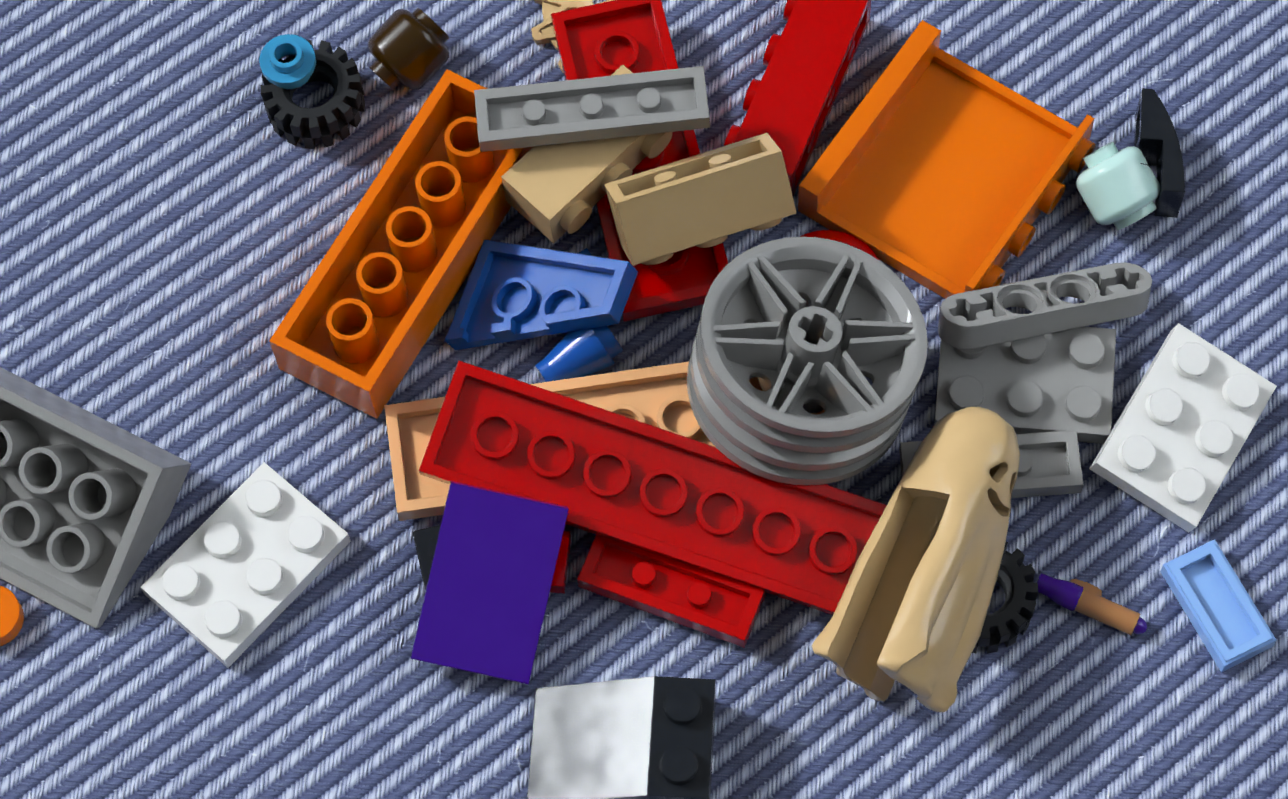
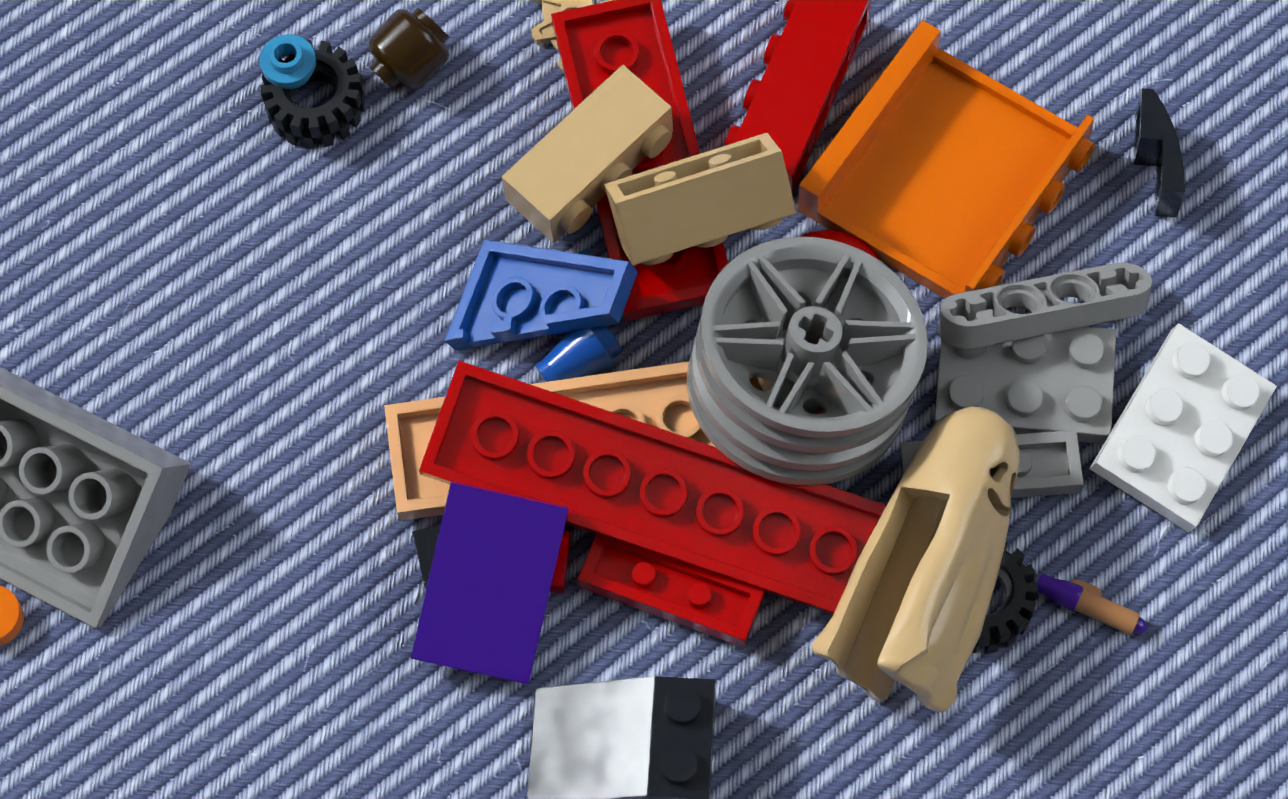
white plate [141,462,351,668] -> none
orange brick [269,69,534,419] -> none
light grey plate [474,66,710,152] -> none
light aqua head [1076,142,1161,230] -> none
light blue tile [1160,539,1276,673] -> none

